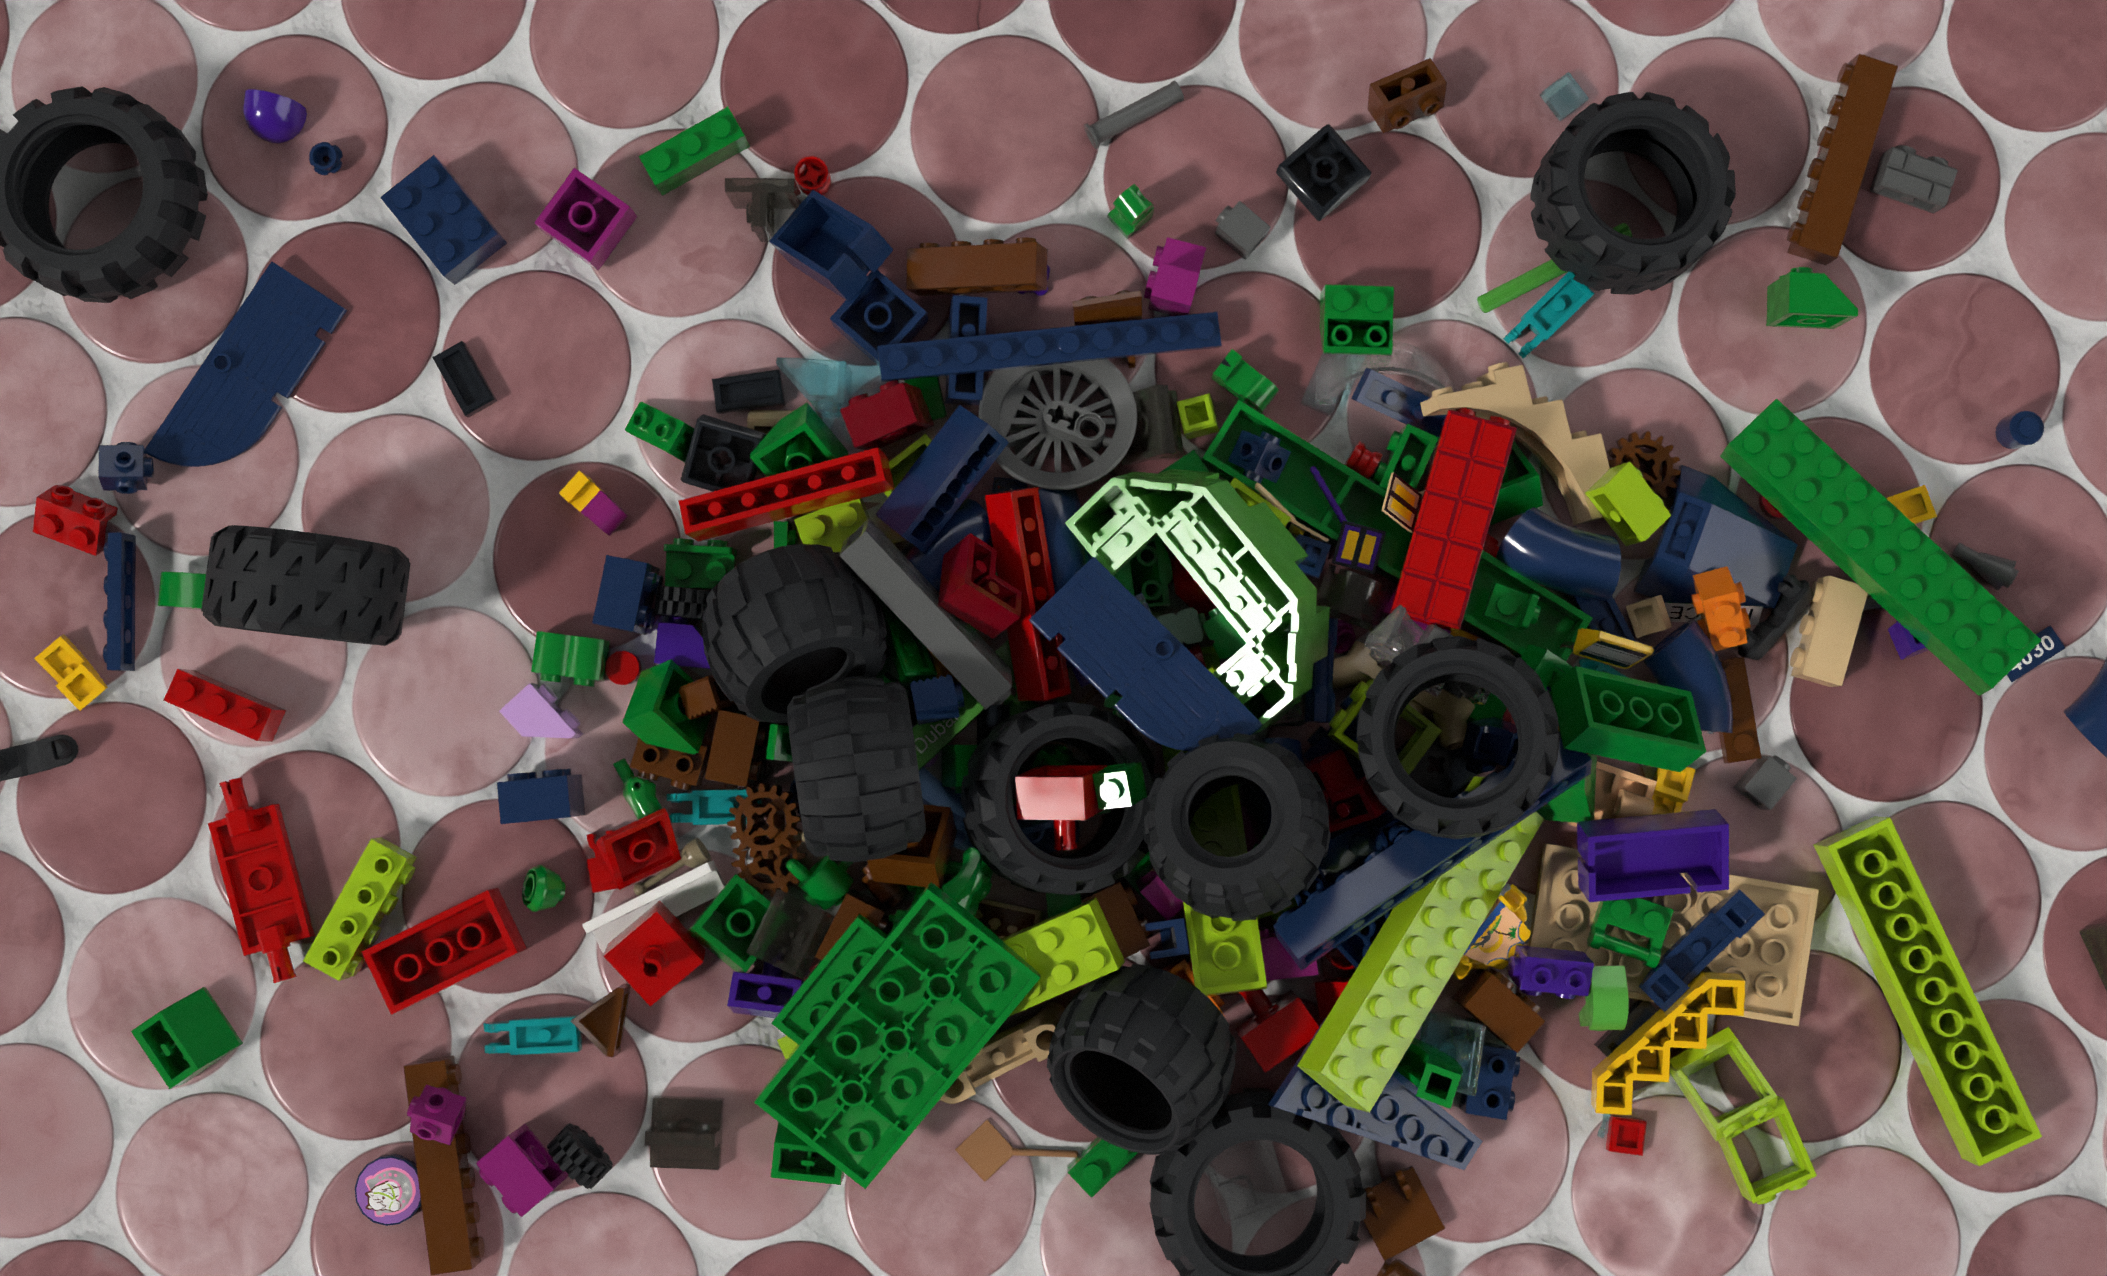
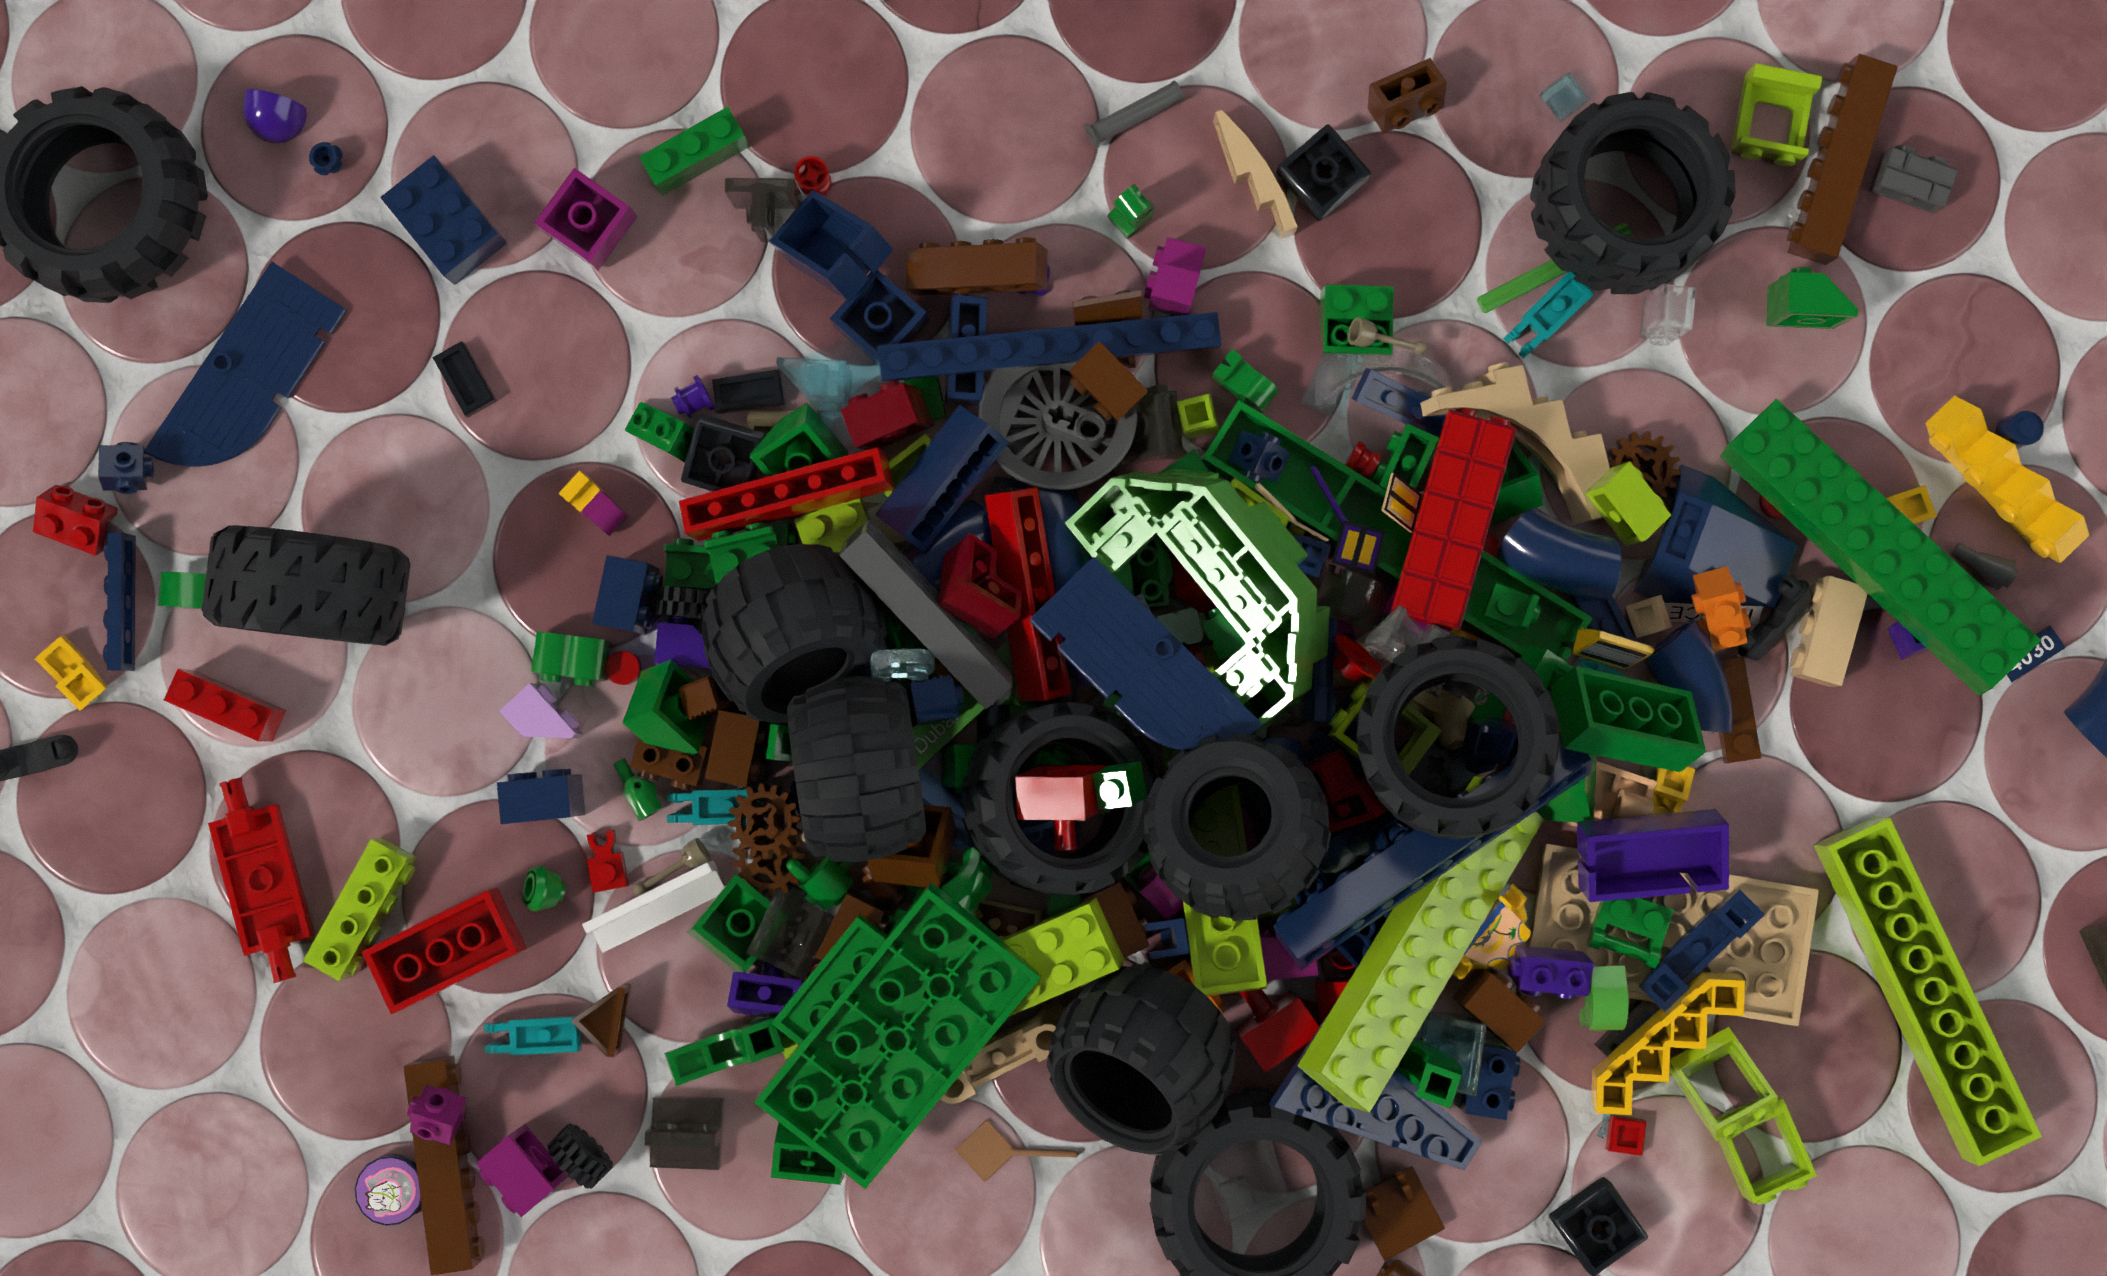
green slope [131,987,243,1089] -> none
red slope [596,808,681,890] -> none
red brick [604,900,706,1007] -> none
green brick [1067,1136,1138,1198] -> none
dark grey brick [1215,201,1271,260] -> none
dark grey brick [1734,755,1797,810] -> none
none -> green arch [664,1018,784,1087]
none -> dark purple brick [671,375,715,419]
none -> green bracket [704,522,780,584]
none -> clear light blue plate [870,649,935,683]
none -> reddish brown brick [1069,341,1148,422]
none -> tan slope [1213,110,1298,239]
none -> red piece [1333,634,1382,683]
none -> dark tan hinge [1348,317,1427,355]
none -> black brick [1549,1177,1648,1276]
none -> clear brick [1639,284,1696,346]
none -> lime window [1731,63,1822,166]
none -> yellow brick [1925,395,2089,563]

